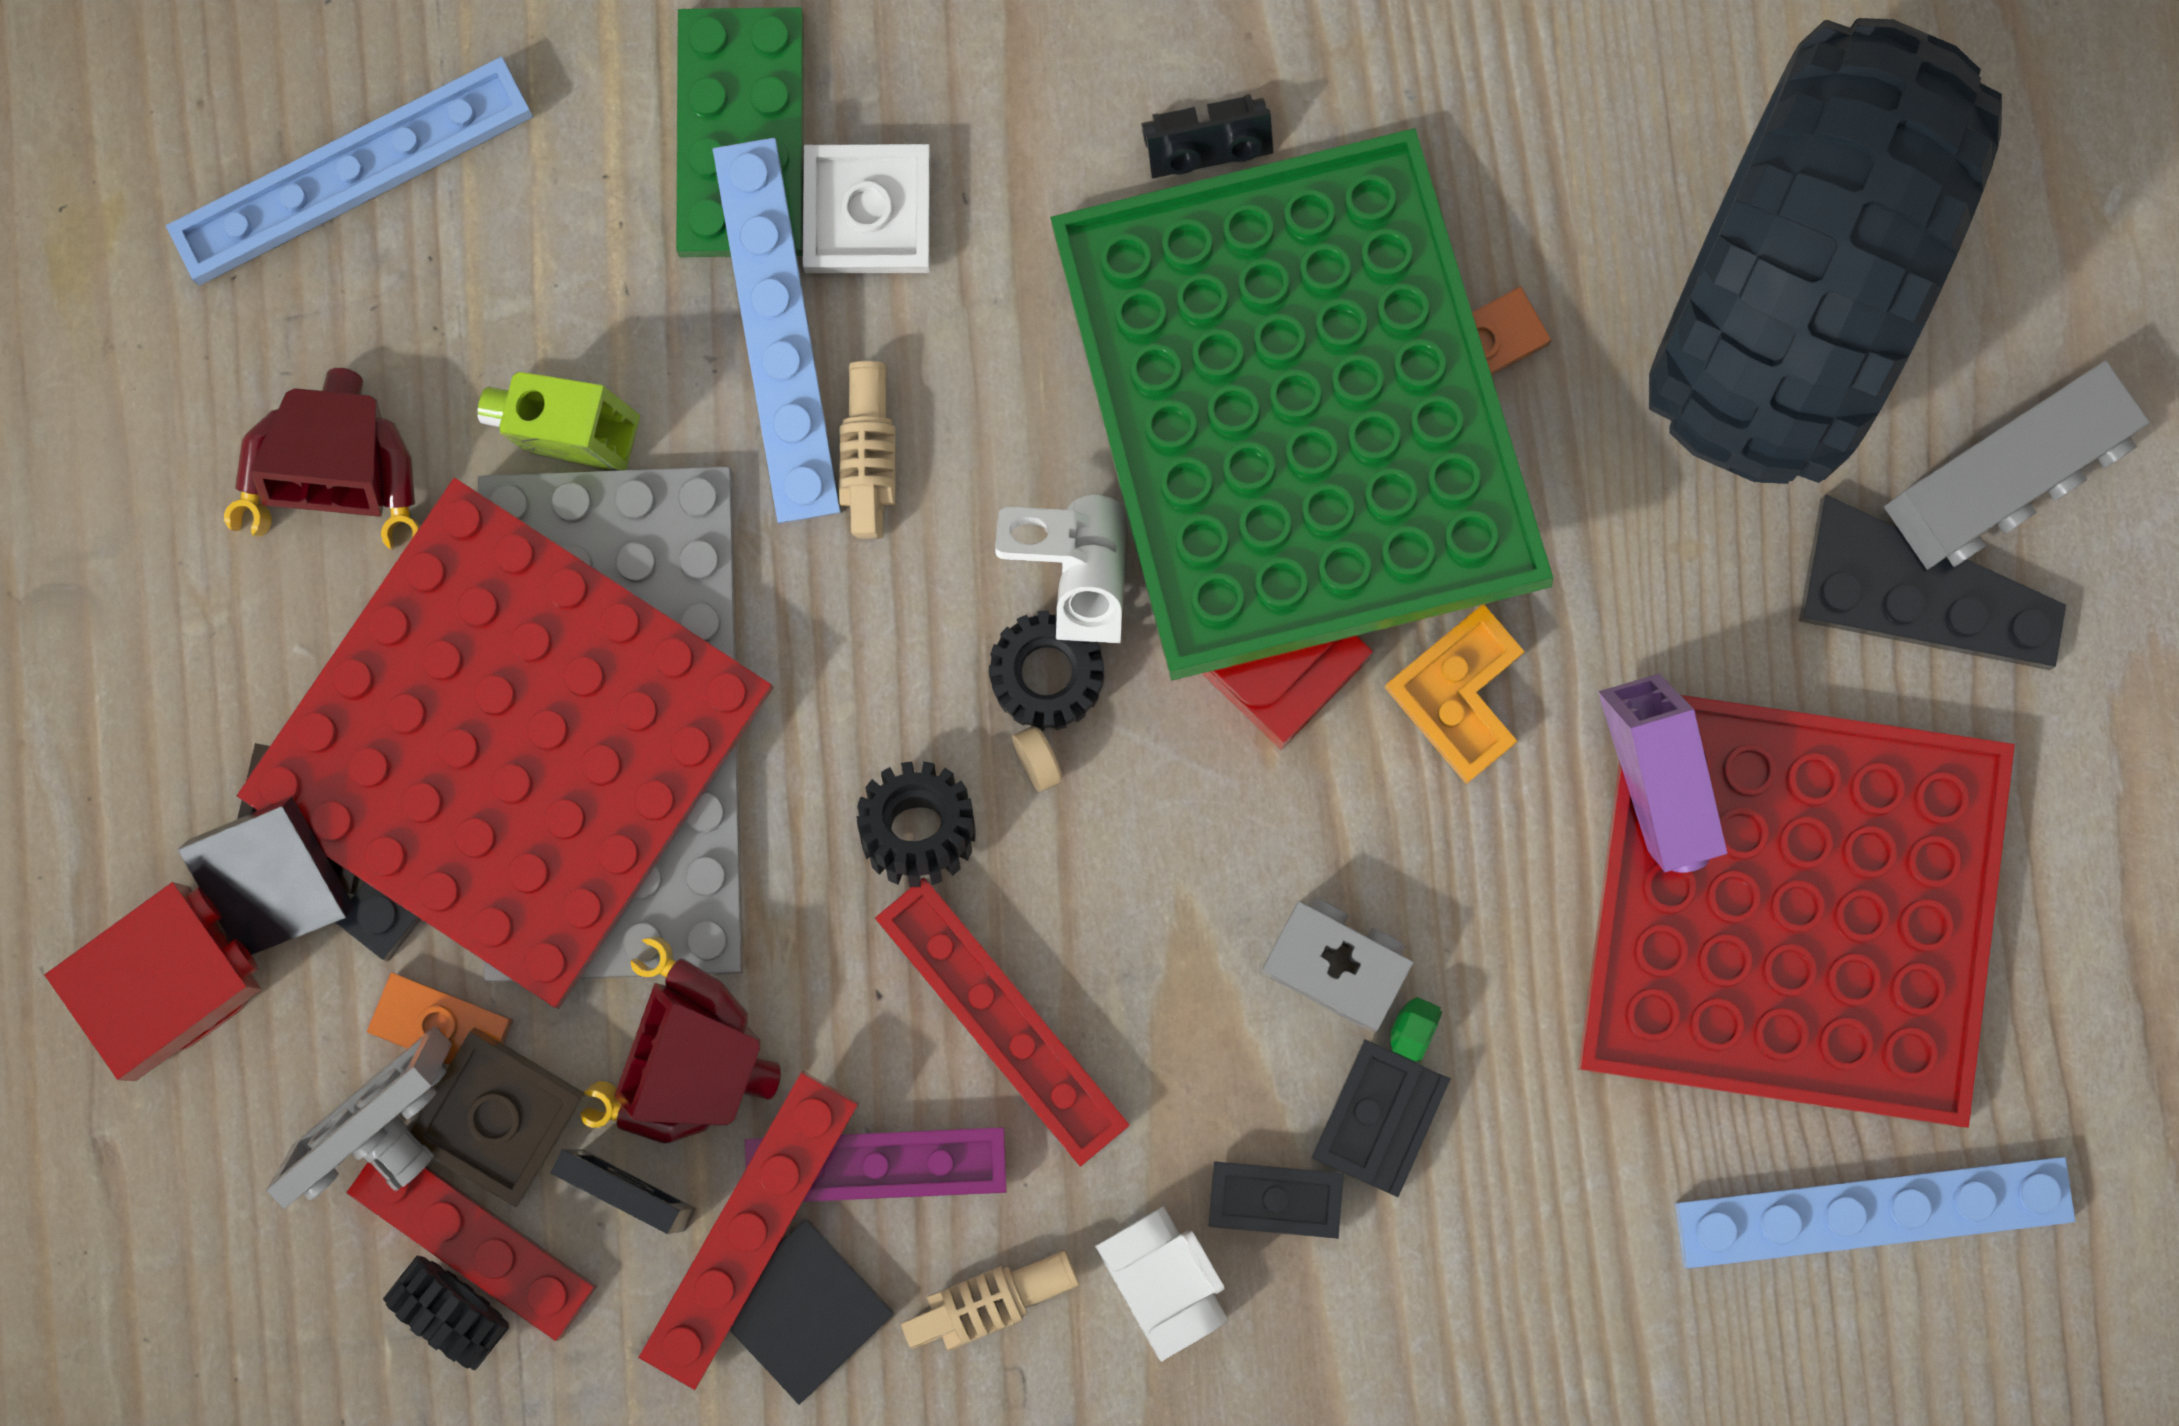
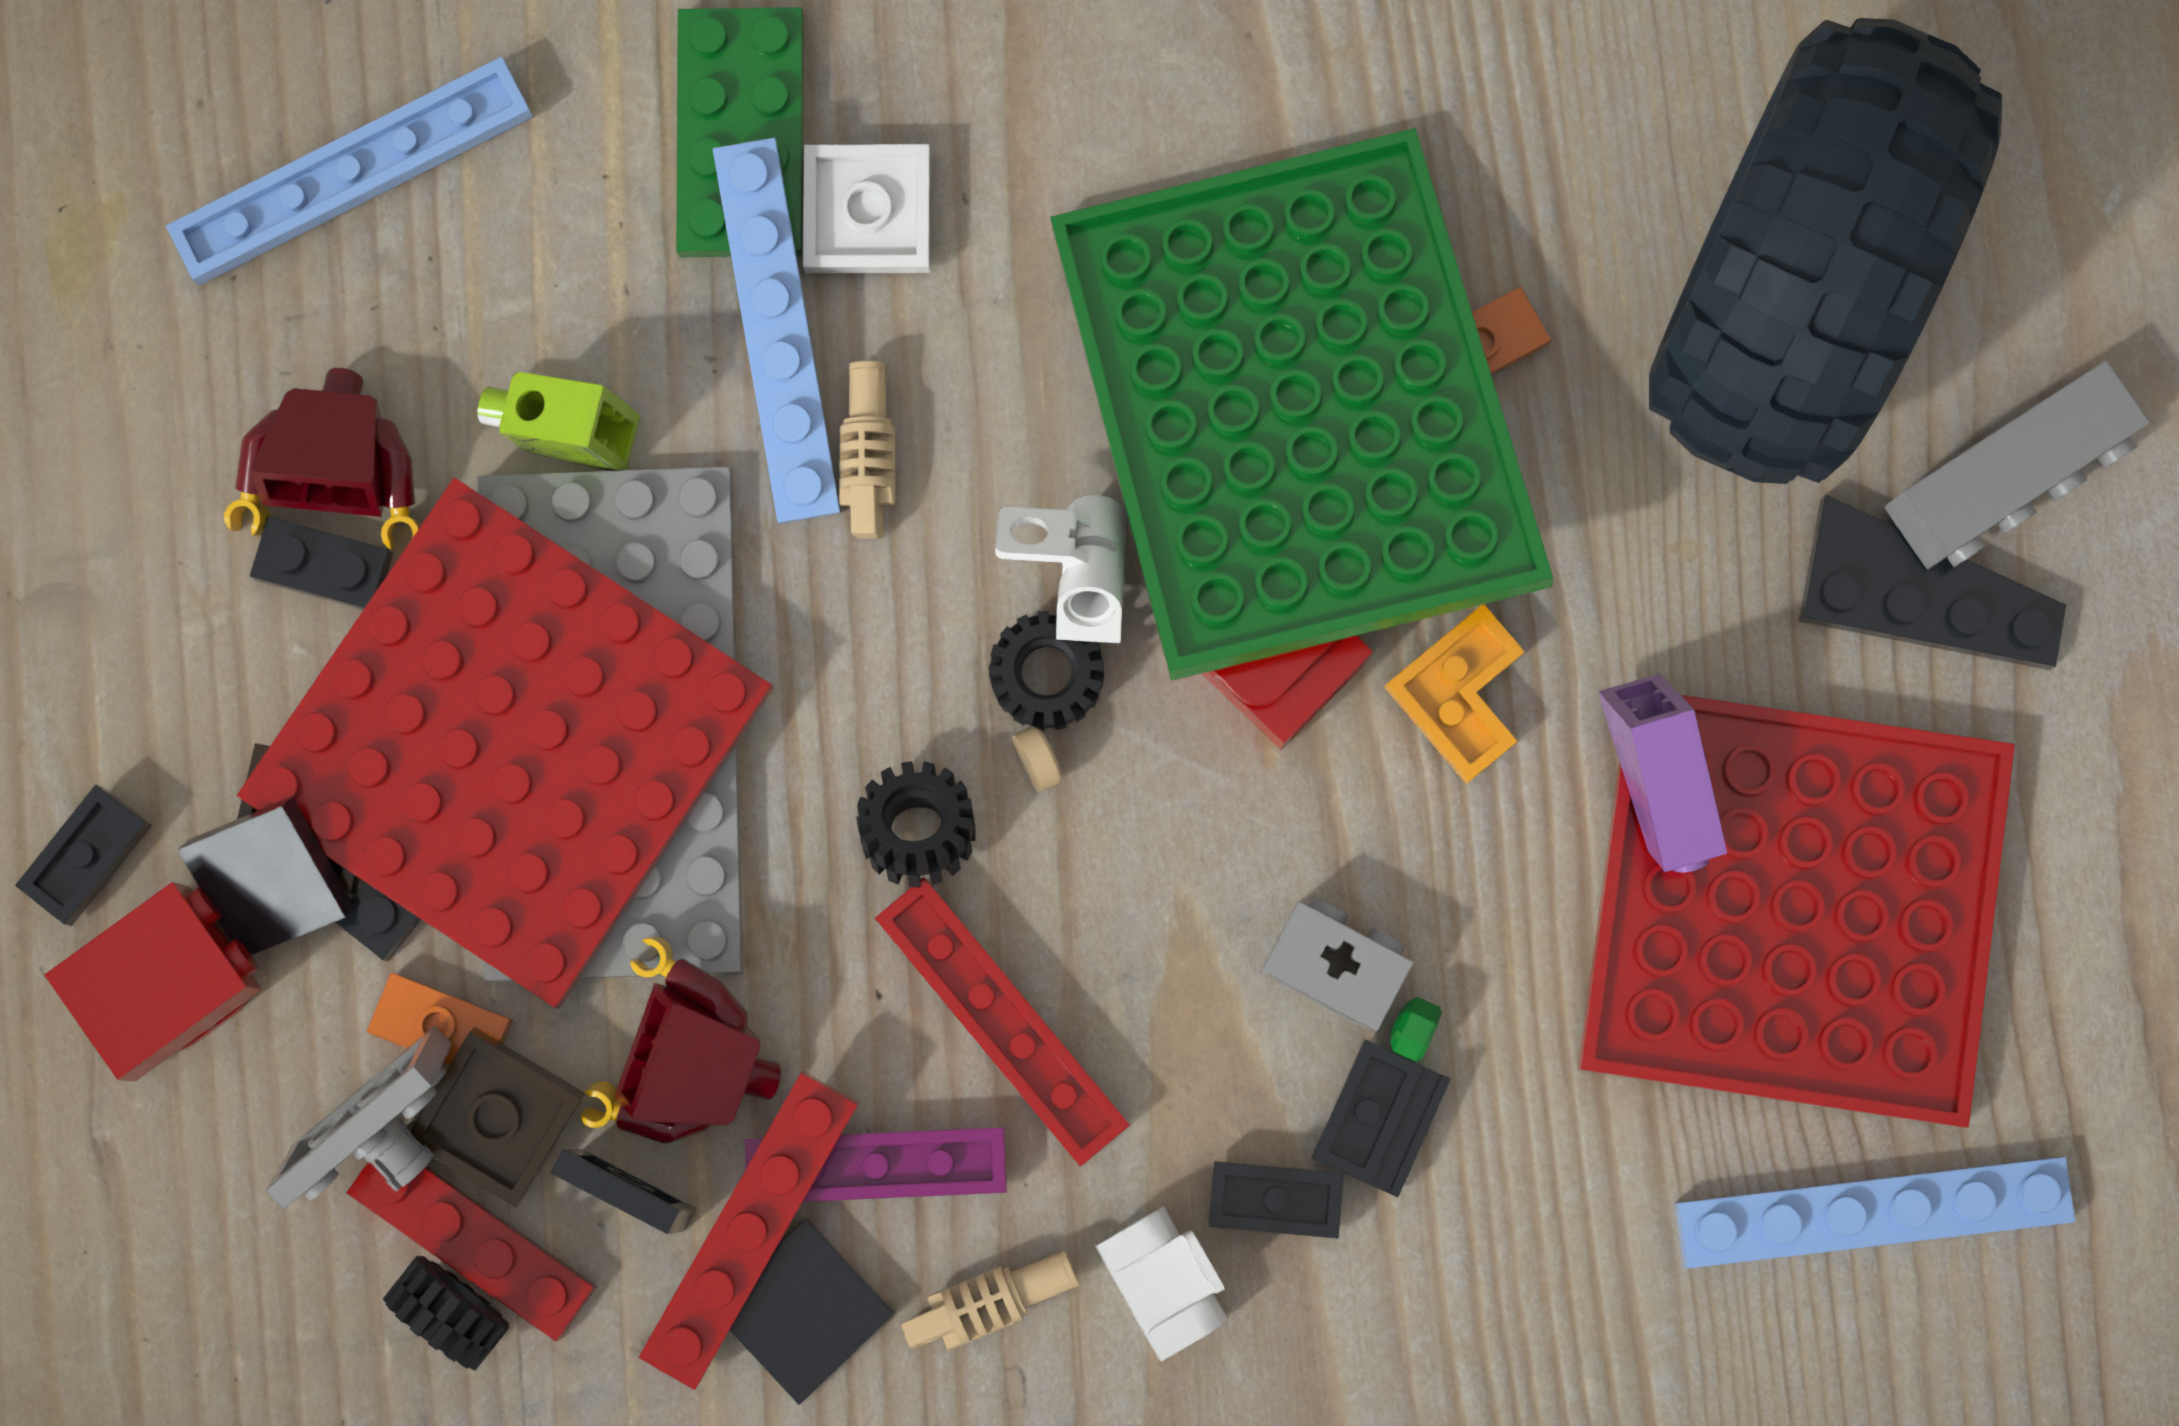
black hinge [1141,94,1274,179] -> none
none -> black plate [15,784,152,926]
none -> black plate [249,517,393,610]

